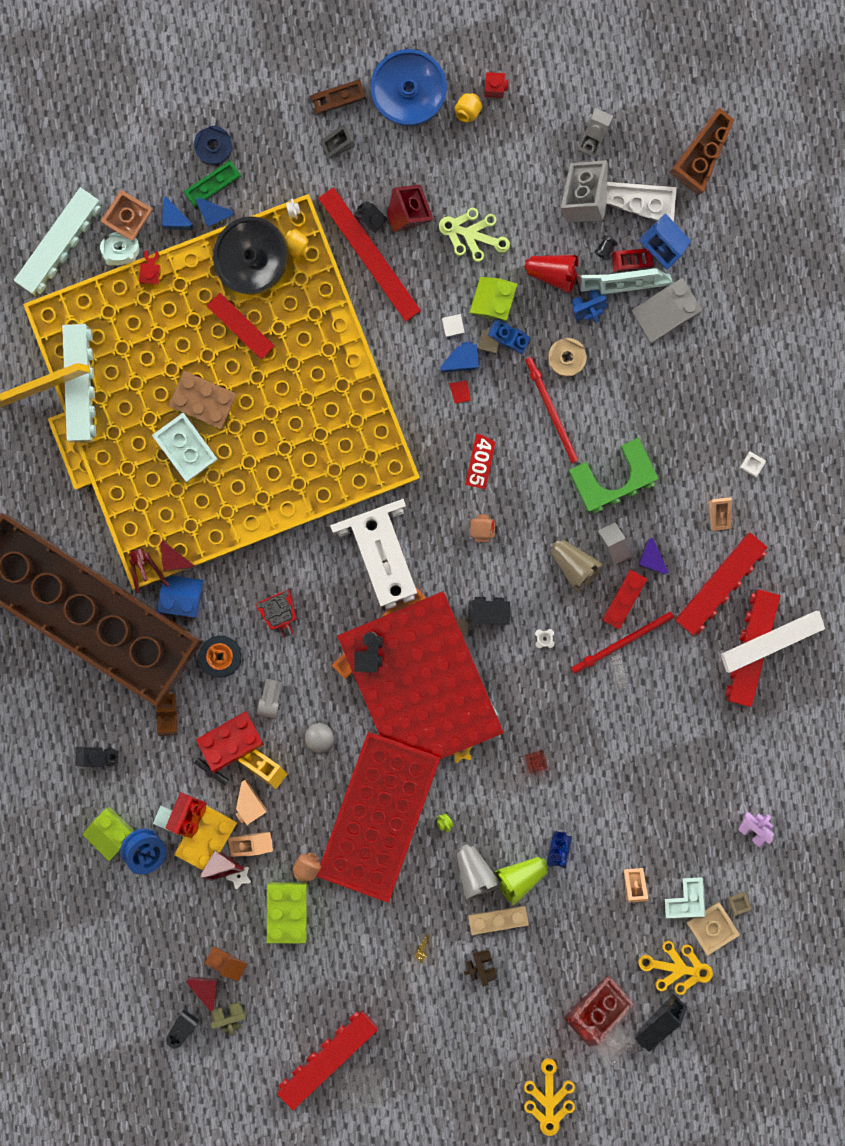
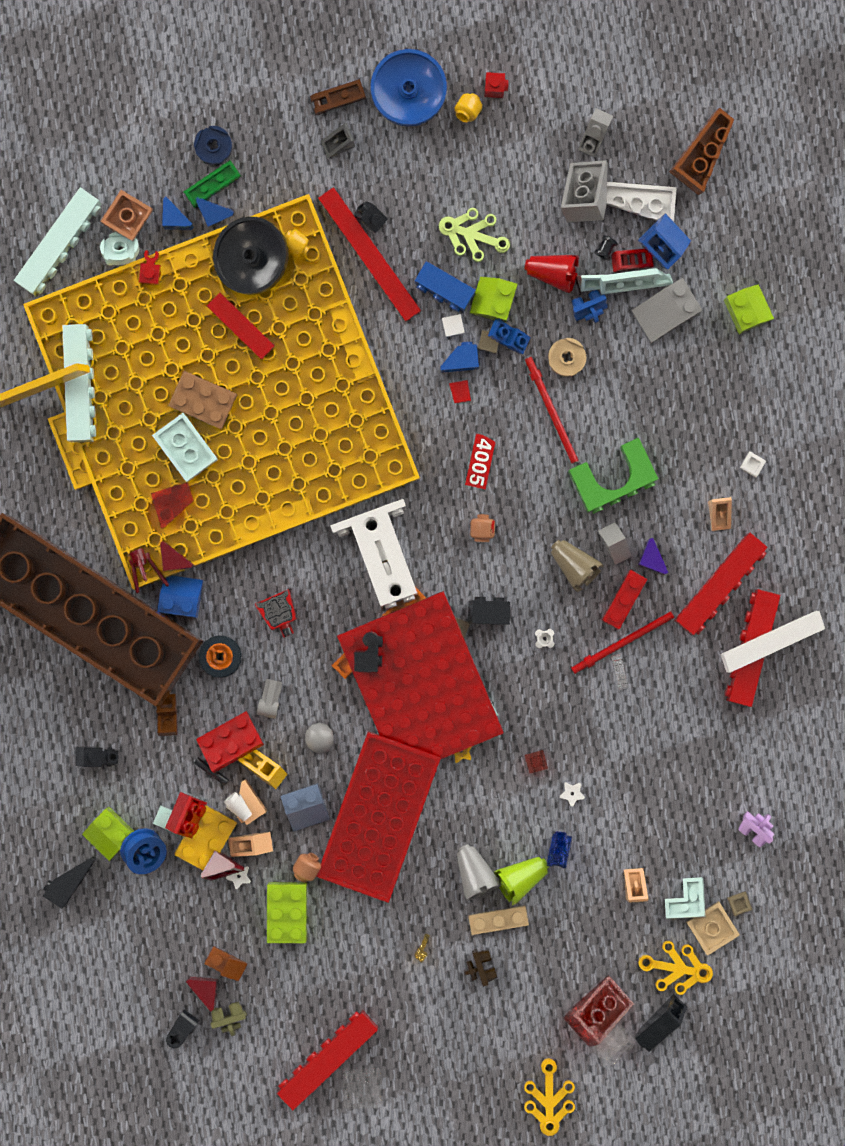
white plate [286,199,301,220] -> none
dark red slope [387,184,434,232] -> none
lime plate [436,813,454,832] -> none
none -> black slope [43,856,97,909]
none -> clear red wing [151,482,194,529]
none -> white cone [224,792,252,821]
none -> sand blue slope [280,783,330,832]
none -> blue brick [415,261,476,313]
none -> white plate [560,782,585,807]
none -> lime slope [724,284,774,334]

